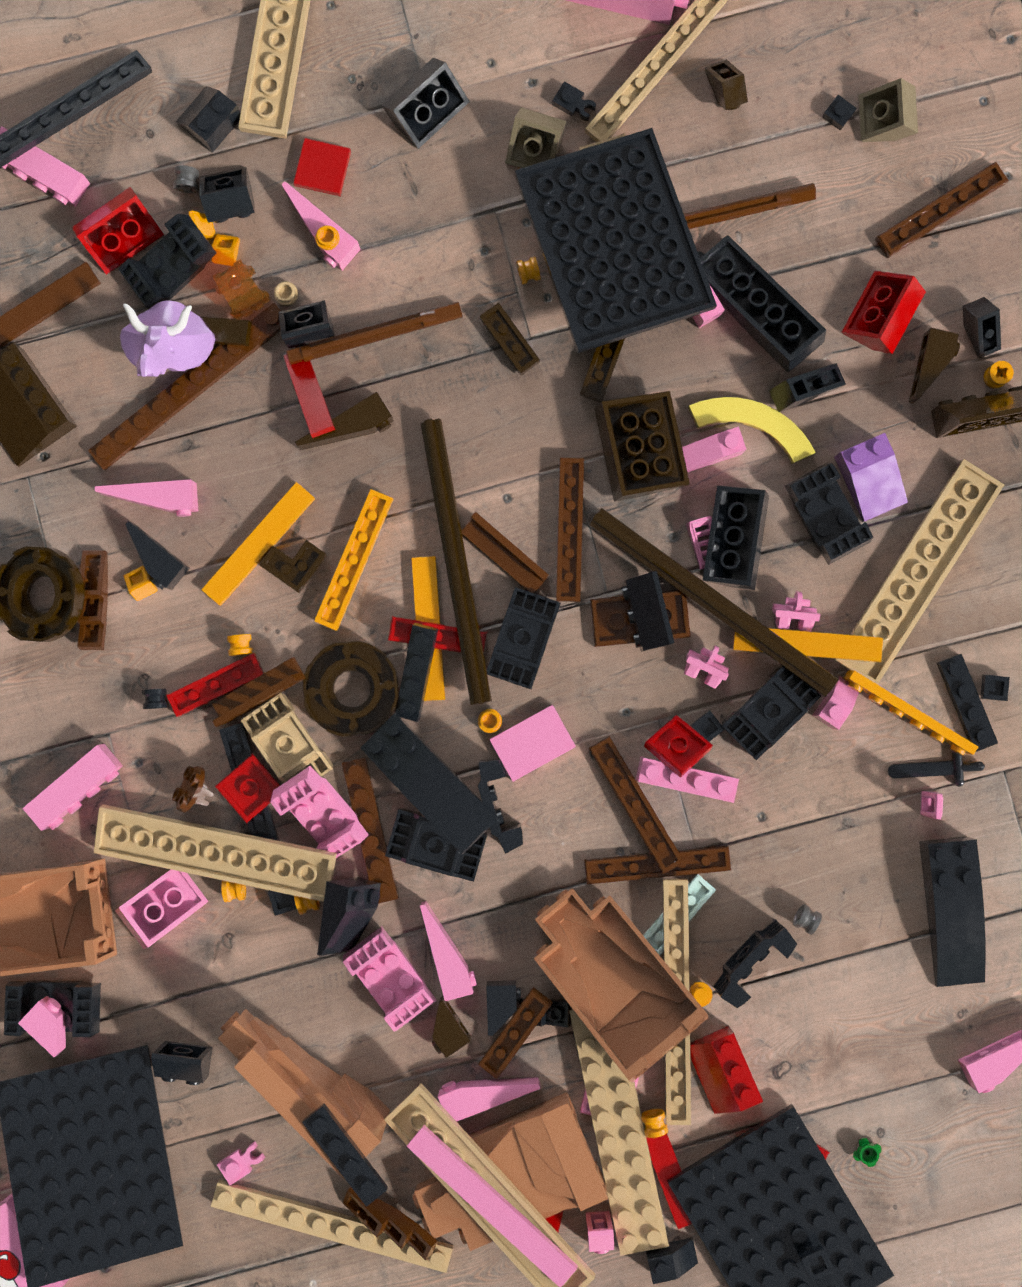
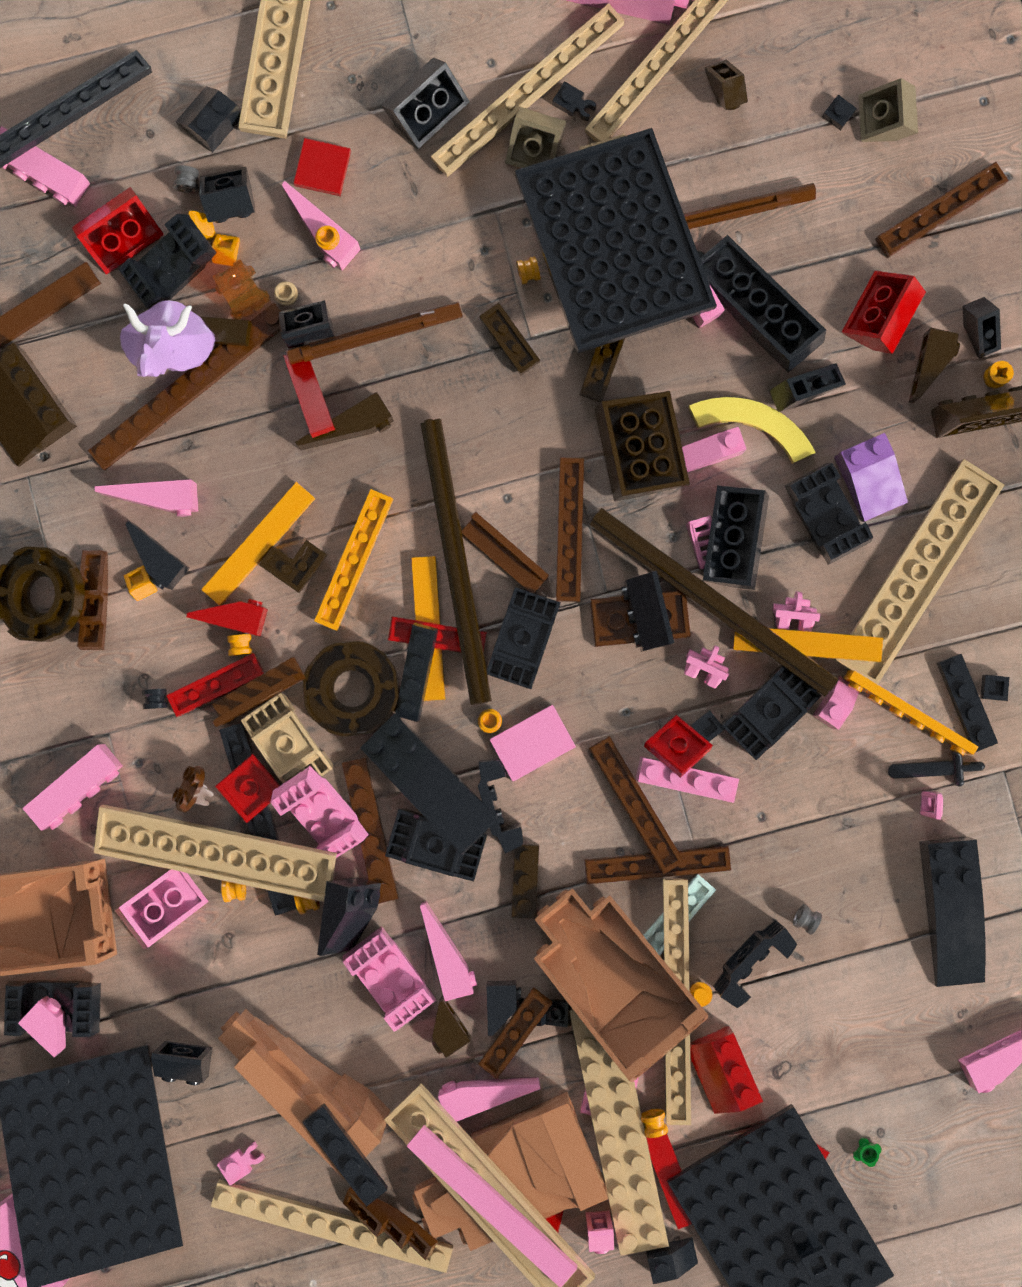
none -> red slope [186,599,268,637]
none -> tan plate [431,3,624,177]
none -> dark brown plate [512,844,539,919]

